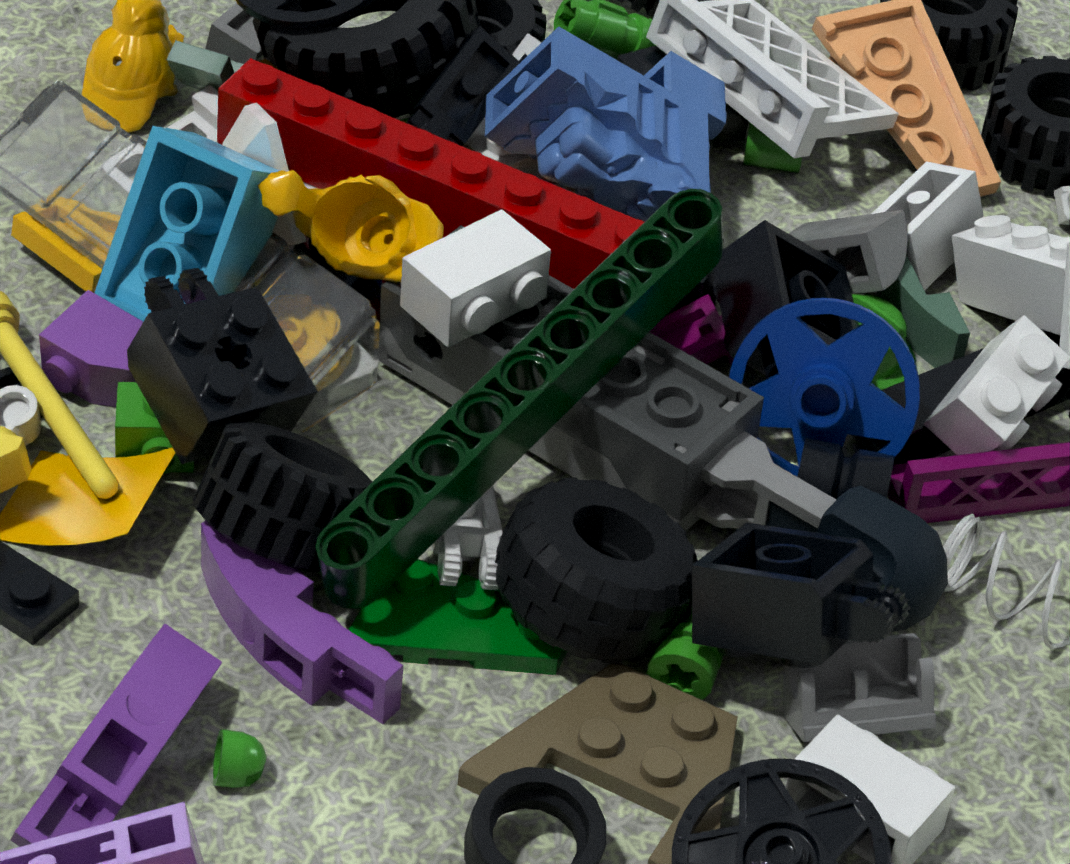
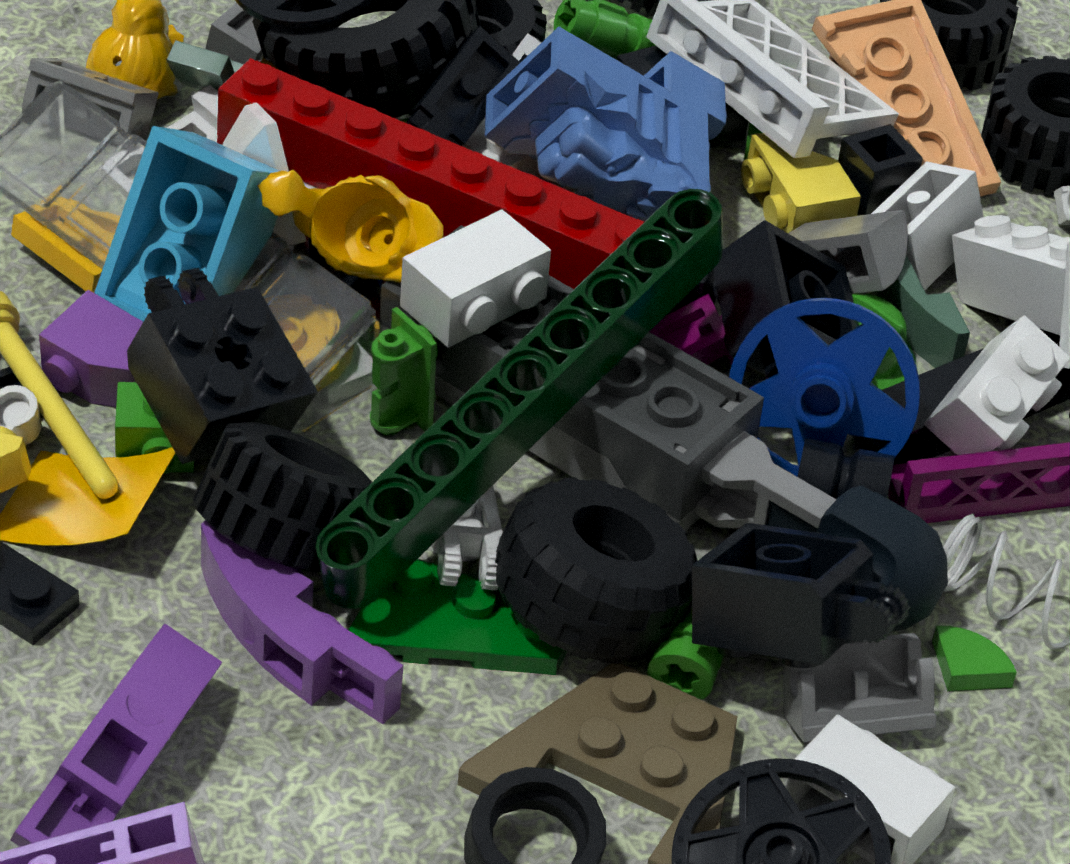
bright green hinge [213,729,267,788] -> none
none -> light grey hinge [22,58,159,151]
none -> bright green hinge [370,307,438,435]
none -> light yellow slope [741,133,861,233]
none -> black brick [838,124,923,216]
none -> bright green tile [932,626,1017,692]

